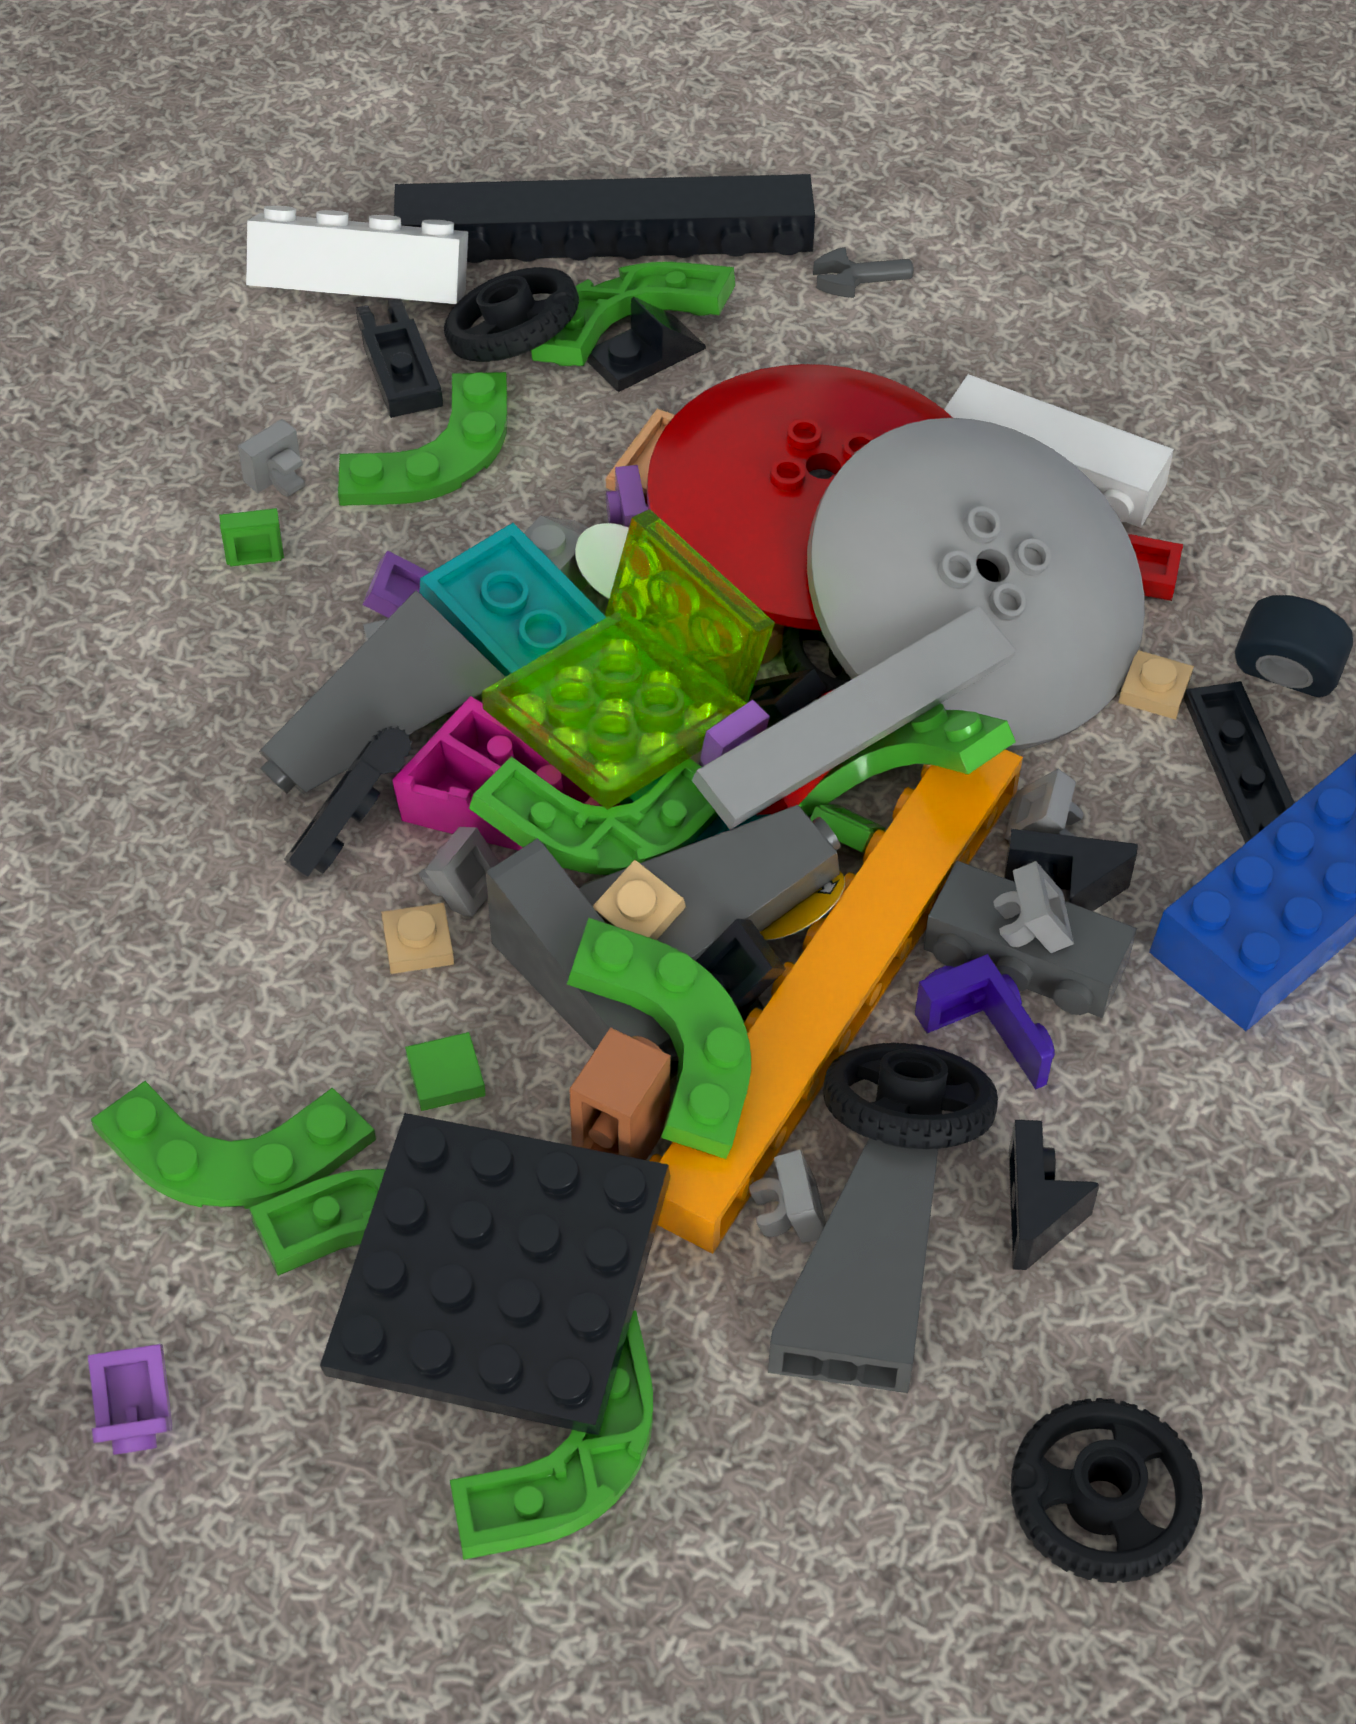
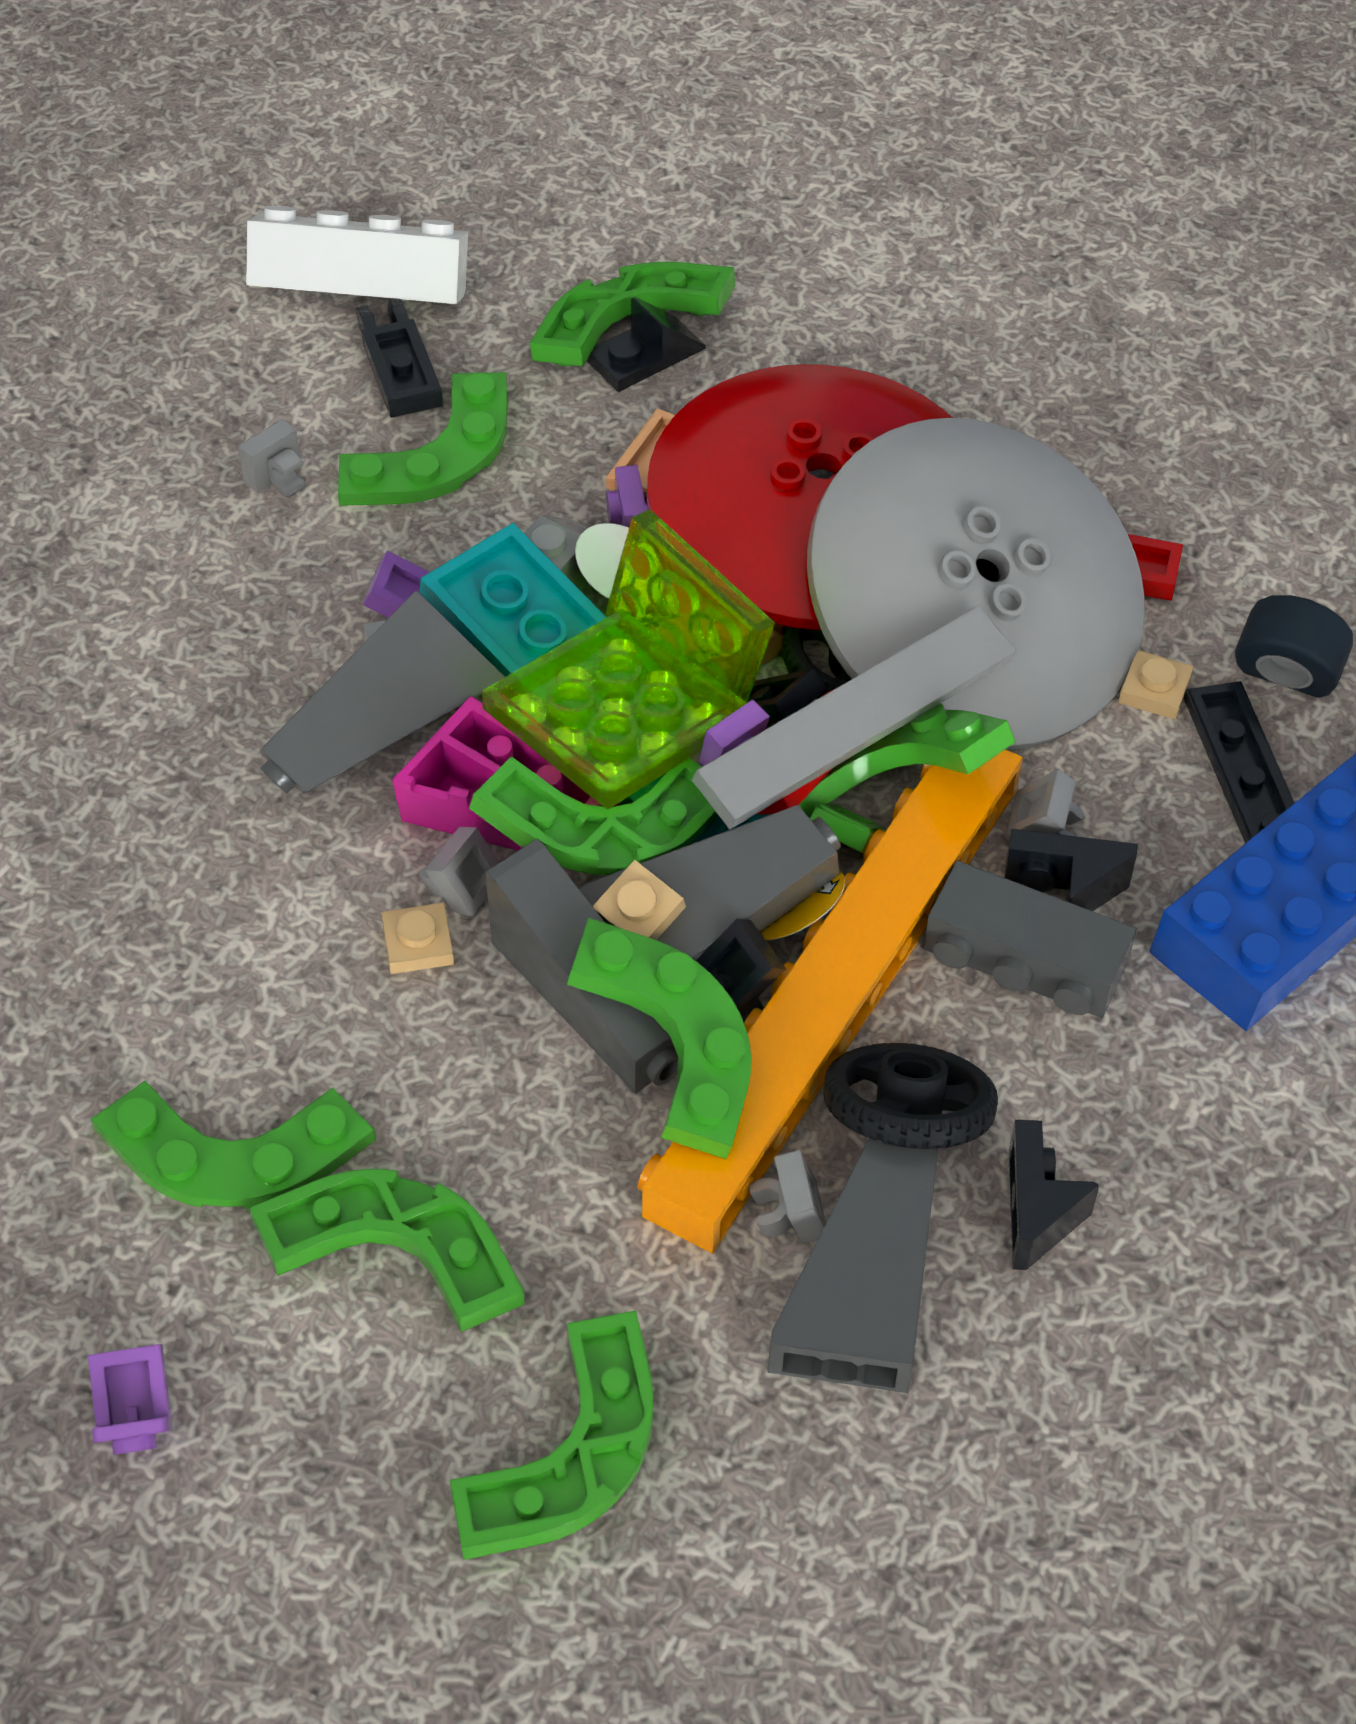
bright green tile [219,508,284,567] -> none
black hinge [284,726,413,877] -> none
black plate [320,1113,671,1435] -> none
black brick [394,174,815,263] -> none
bright green tile [405,1032,486,1111] -> none
black wheel [444,267,579,362] -> none
nougat brick [570,1028,671,1160] -> none
dark grey bar [813,247,914,298] -> none
dark purple bracket [915,954,1055,1090] -> none
white brick [944,374,1174,528] -> none
light grey tile [993,861,1074,953] -> none
black wheel [1011,1398,1203,1583] -> none

